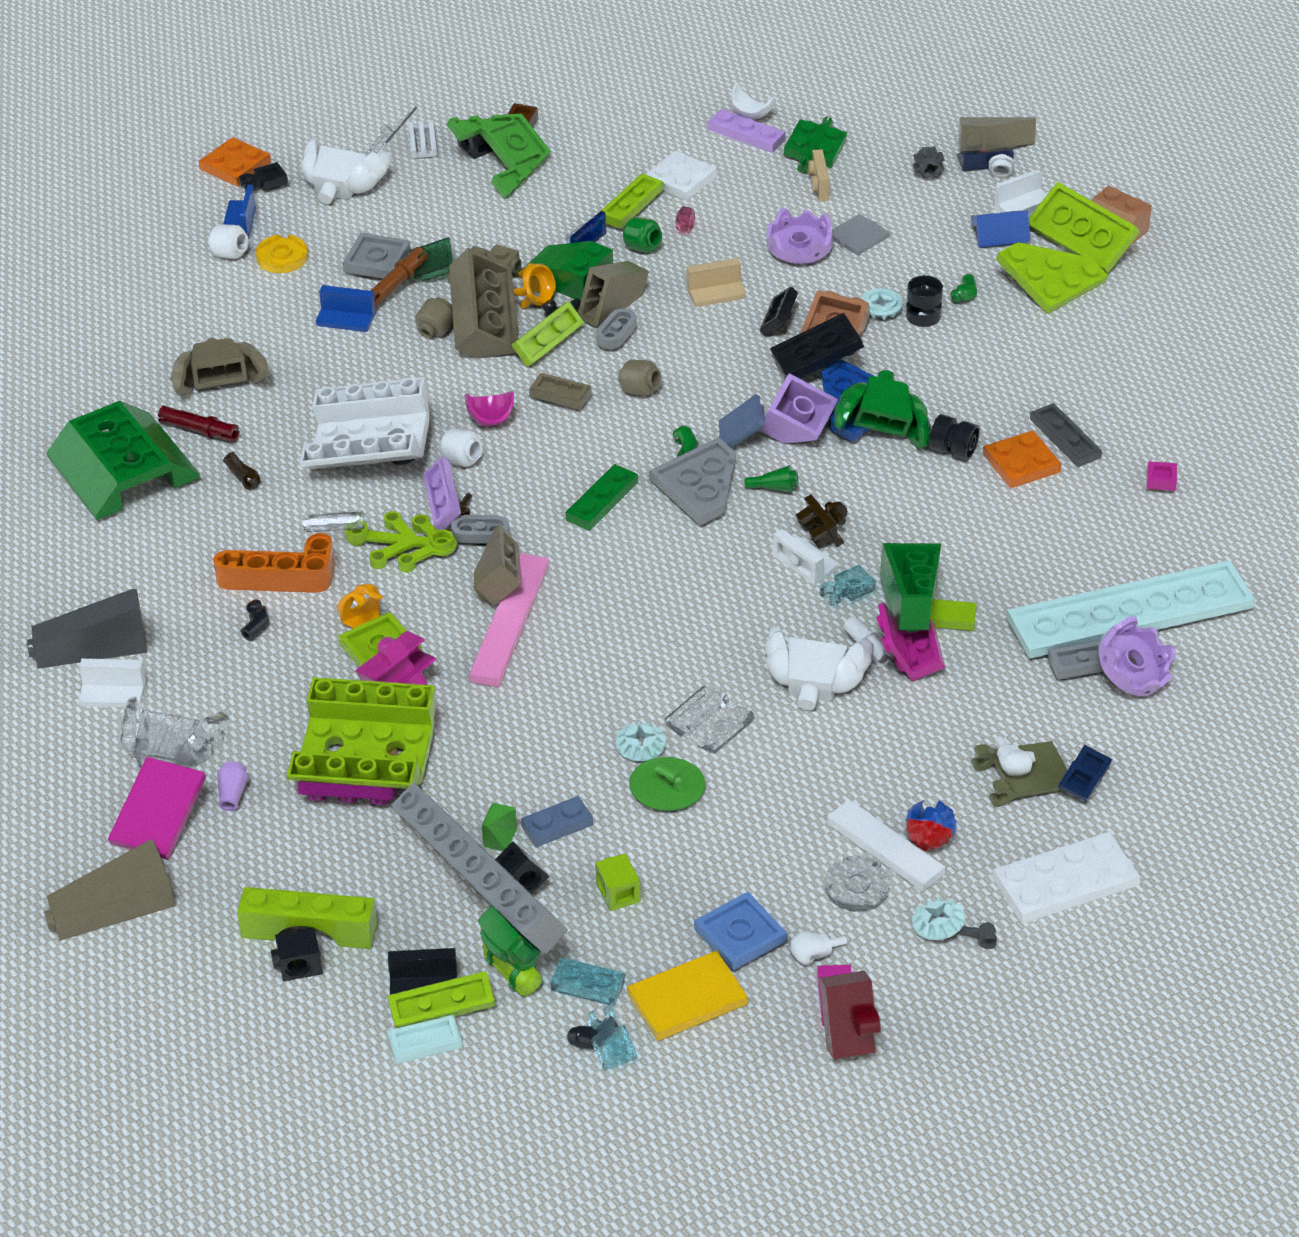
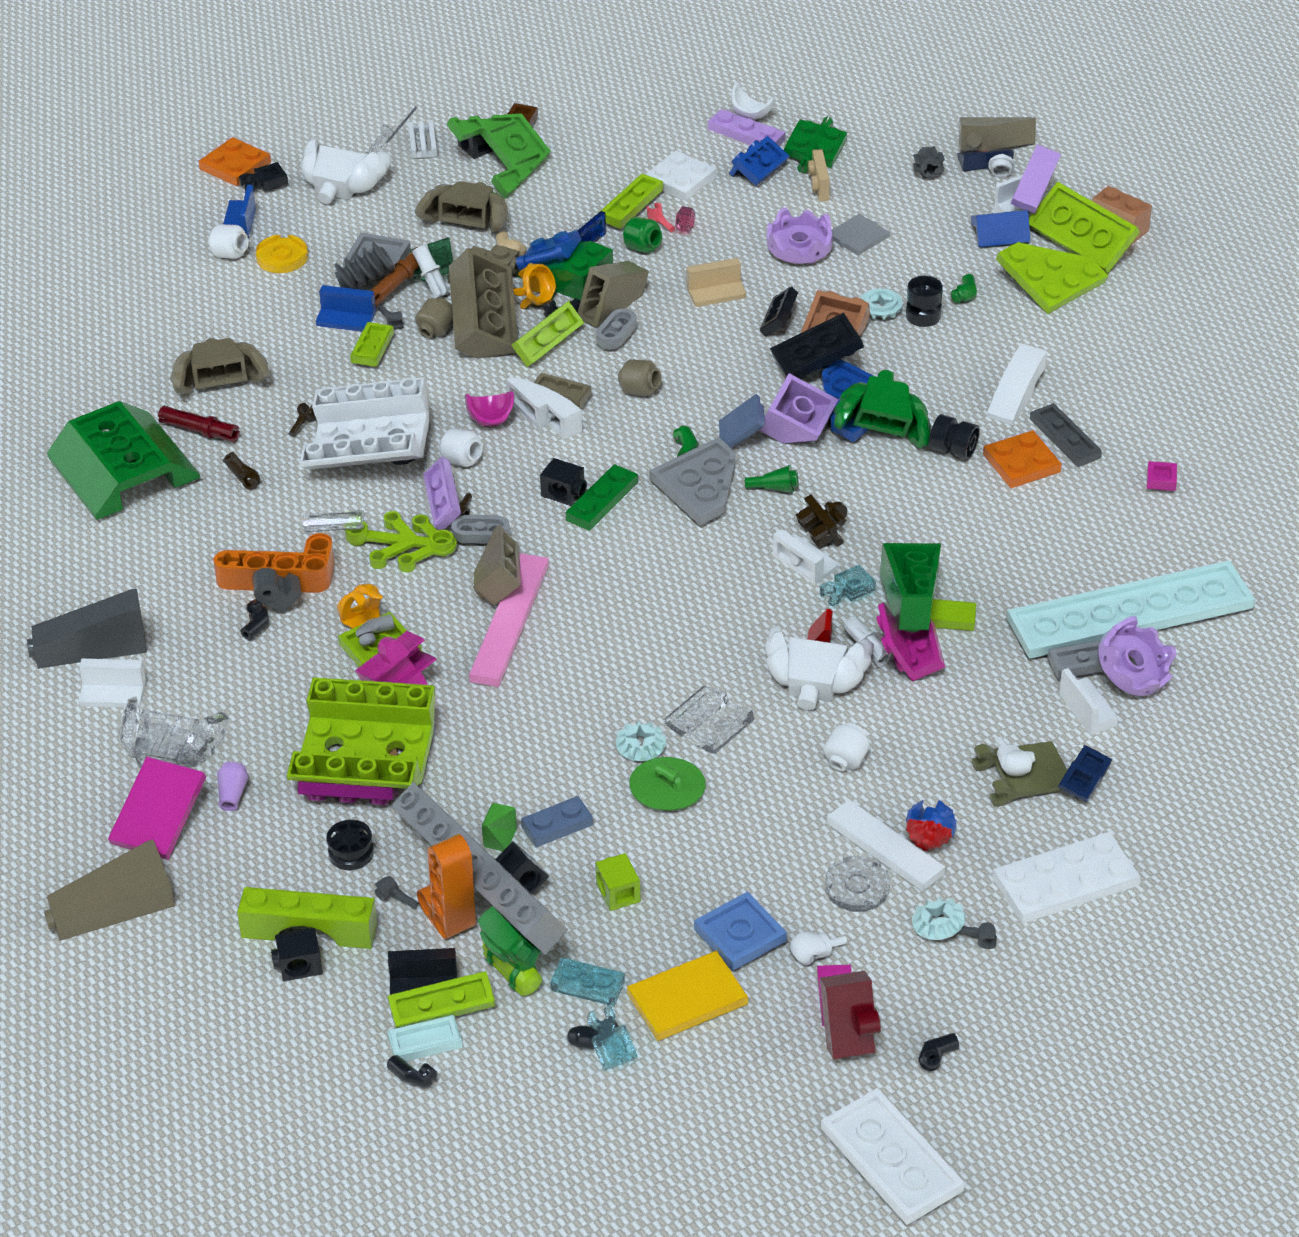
none -> dark grey leg [252,568,302,613]
none -> dark brown hand [288,403,316,437]
none -> black wheel [326,819,374,871]
none -> dark grey piece [334,242,395,289]
none -> lime plate [350,322,394,367]
none -> light grey arm [356,614,394,647]
none -> dark grey hand [375,876,419,909]
none -> dark grey hand [378,305,403,328]
none -> black arm [387,1055,438,1088]
none -> white axle [412,245,448,298]
none -> dark tan torso [415,181,508,234]
none -> orange beam [417,834,476,939]
none -> tan arm [496,231,527,256]
none -> white slope [507,377,582,440]
none -> blue plate [516,230,581,271]
none -> black brick [540,458,587,506]
none -> coral hand [646,202,675,232]
none -> blue bracket [729,136,790,186]
none -> red slope [807,609,833,643]
none -> white plate [821,1088,965,1225]
none -> white head [823,723,870,771]
none -> black arm [918,1033,959,1071]
none -> white slope [987,343,1047,425]
none -> lavender tile [1011,144,1061,214]
none -> white panel [1059,668,1118,735]

